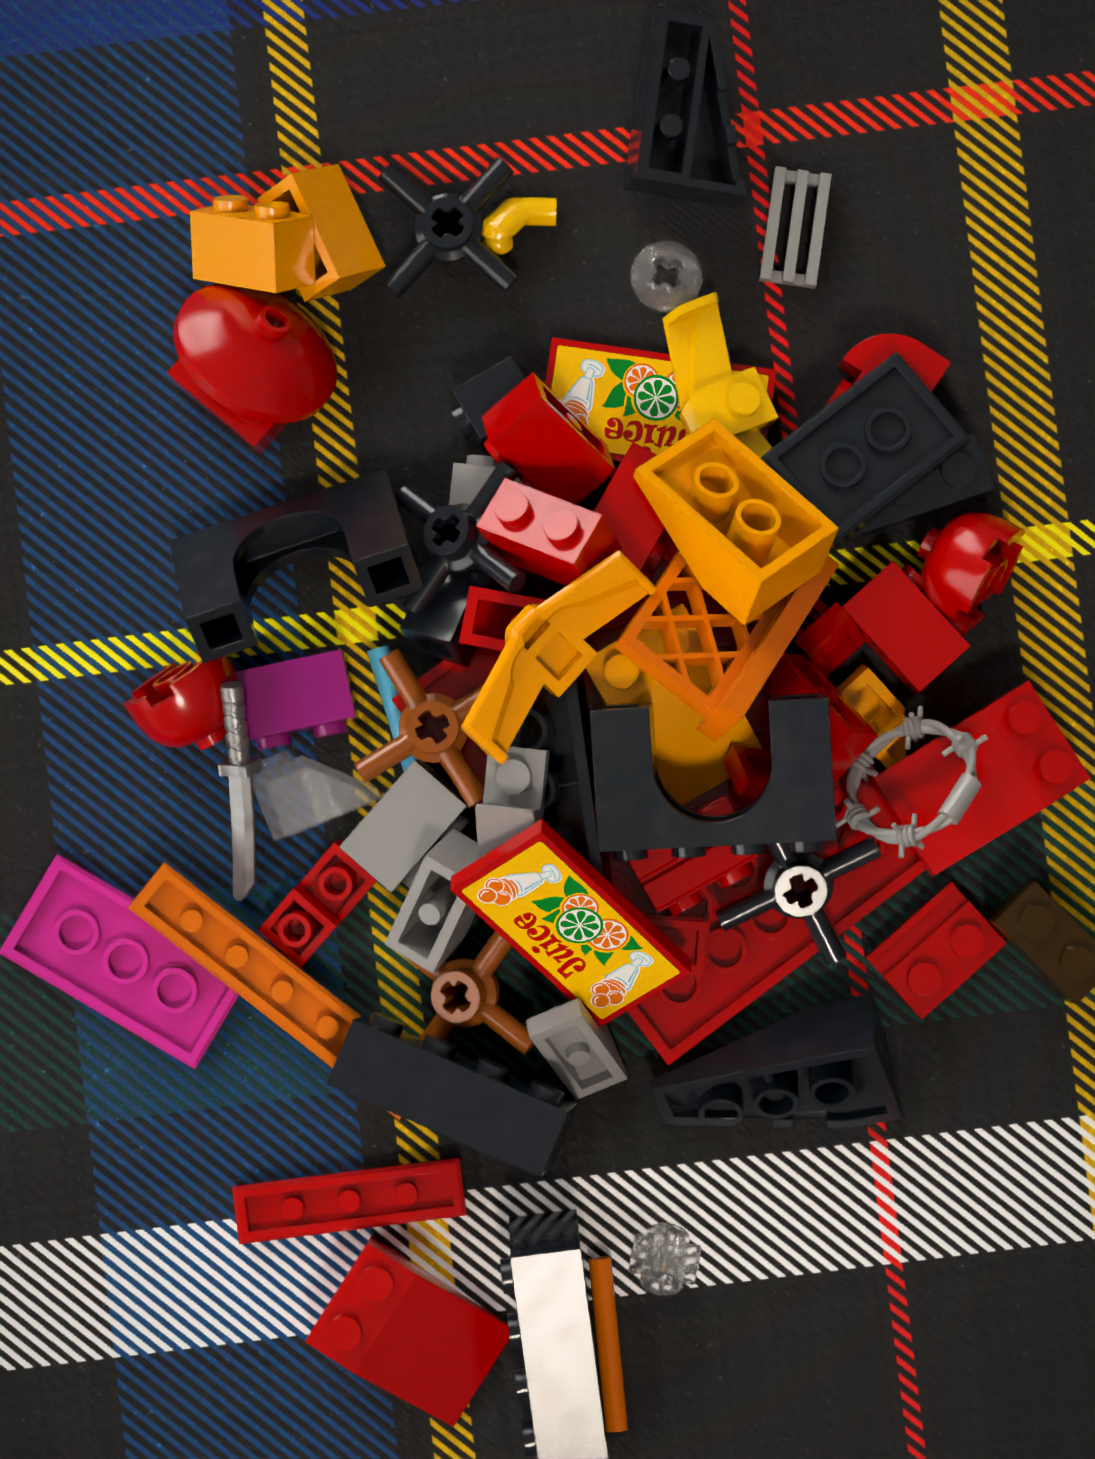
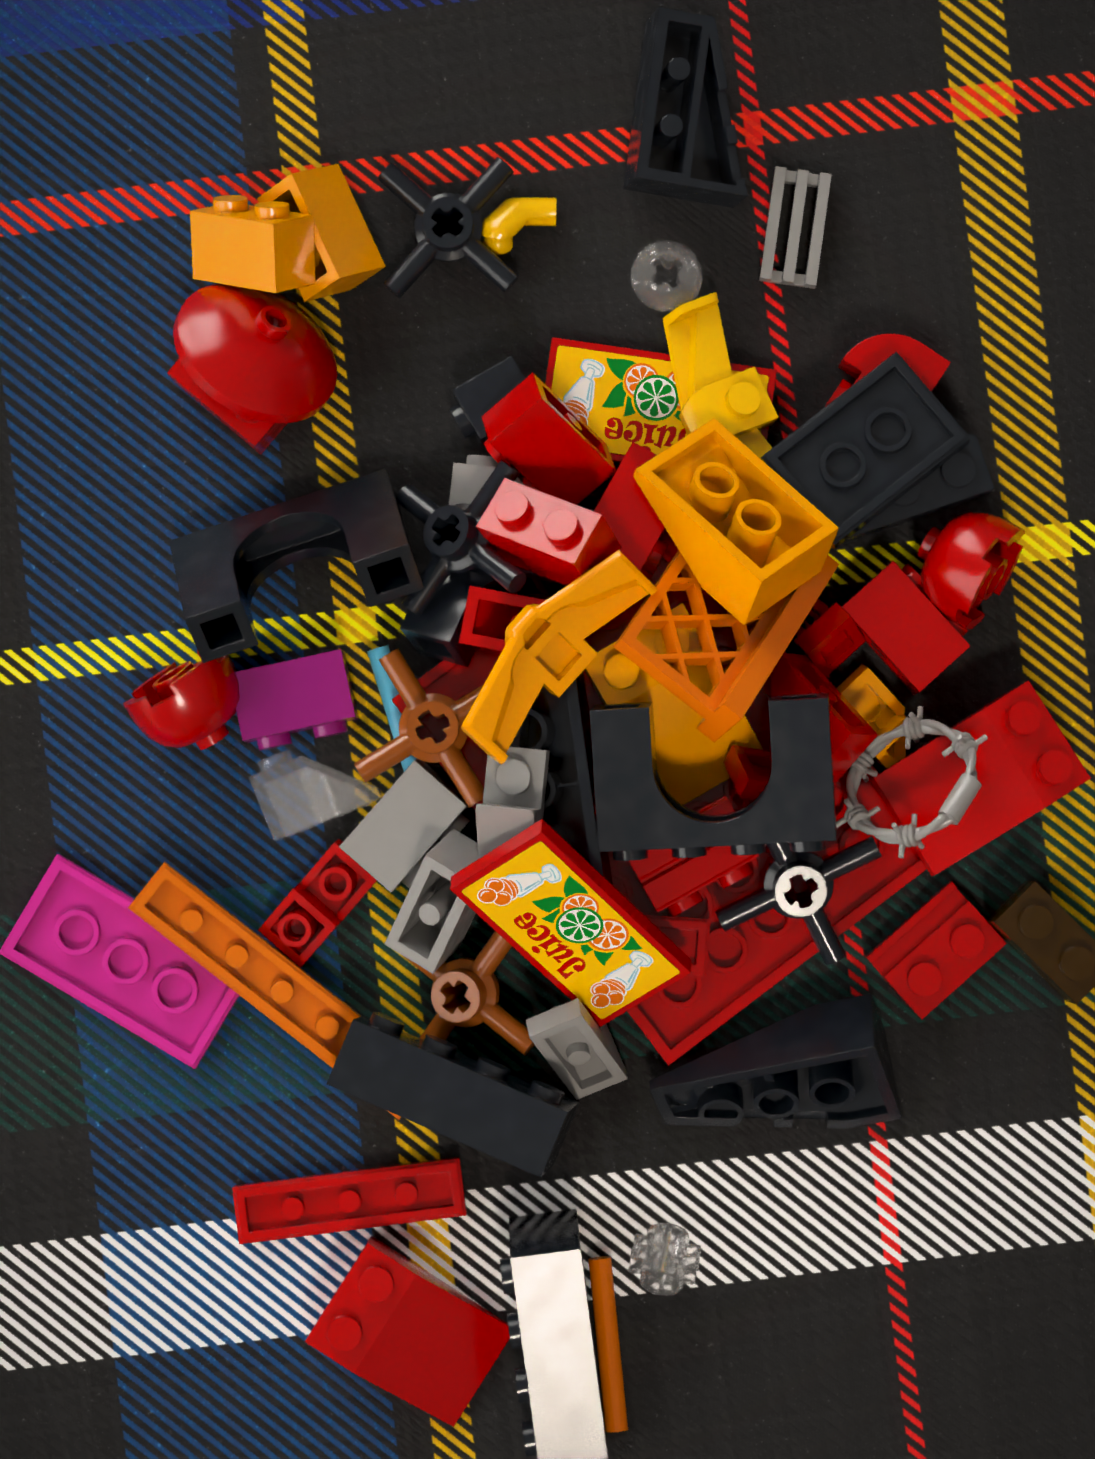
flat silver sword [218,681,262,901] -> none

